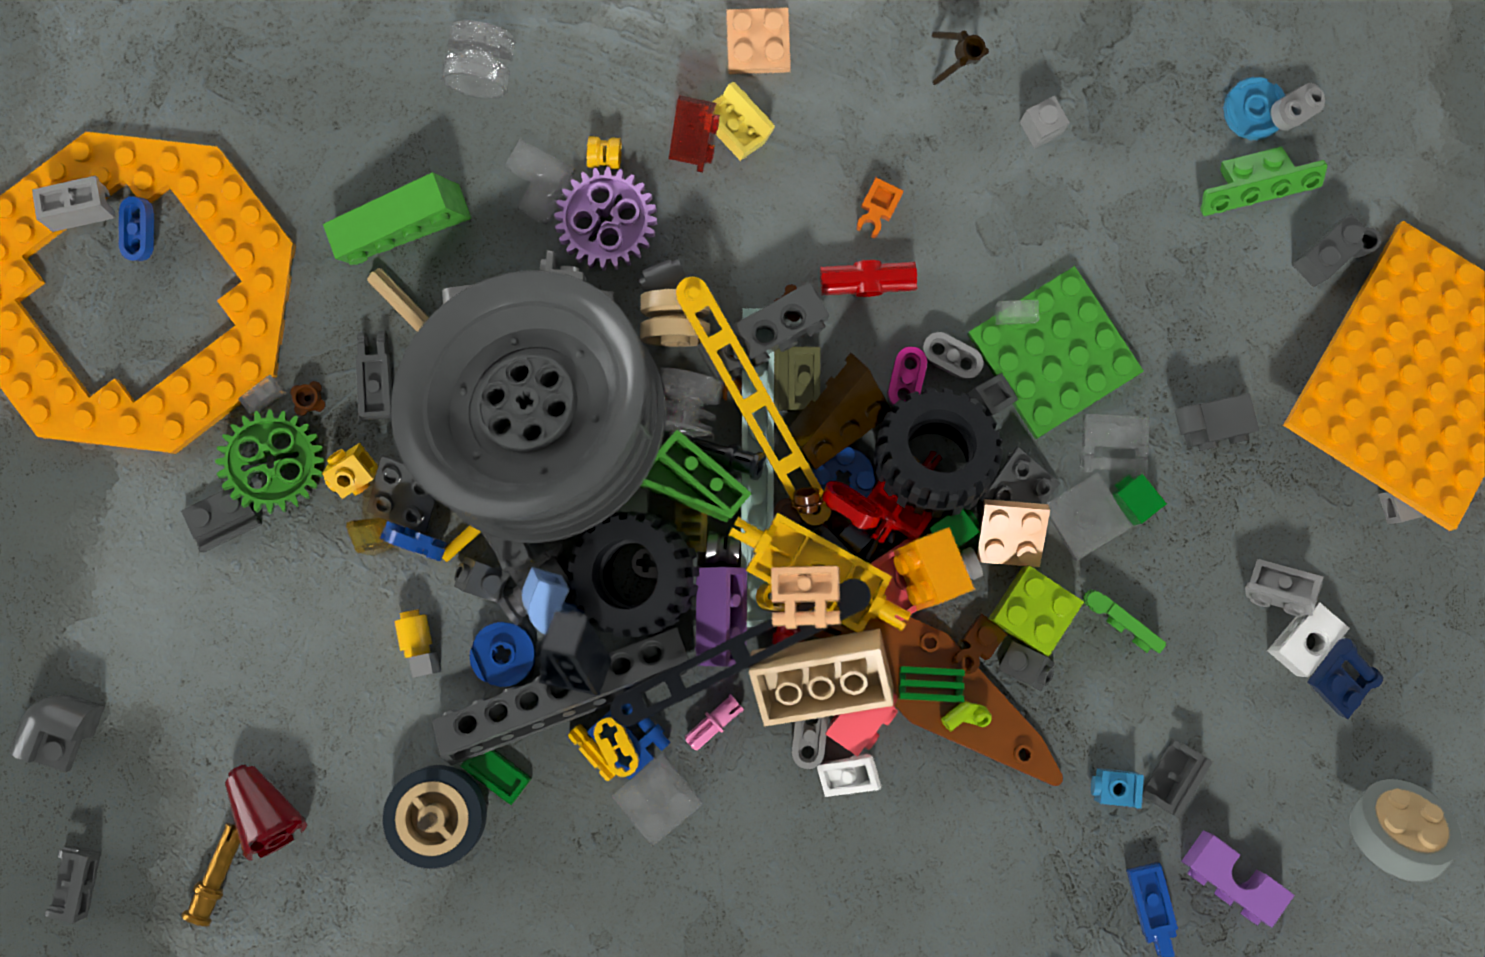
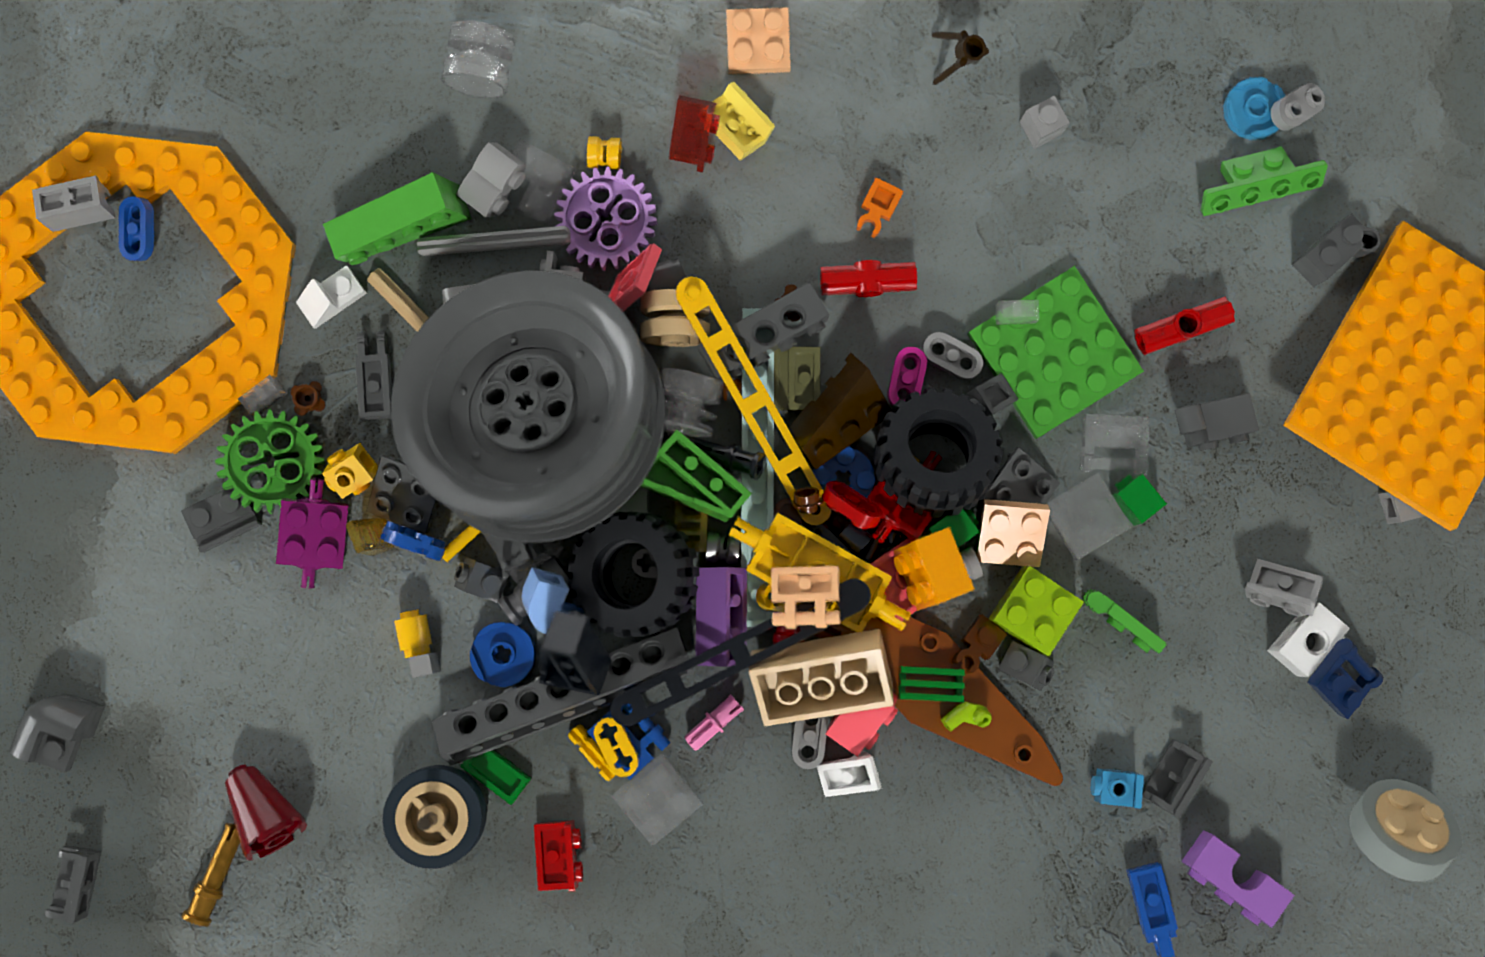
none -> magenta plate [276,478,348,589]
none -> white slope [296,265,367,329]
none -> light grey axle [417,226,571,256]
none -> light grey brick [456,142,526,217]
none -> red bracket [534,820,583,892]
none -> coral plate [608,243,662,312]
none -> red piece [1134,297,1235,355]

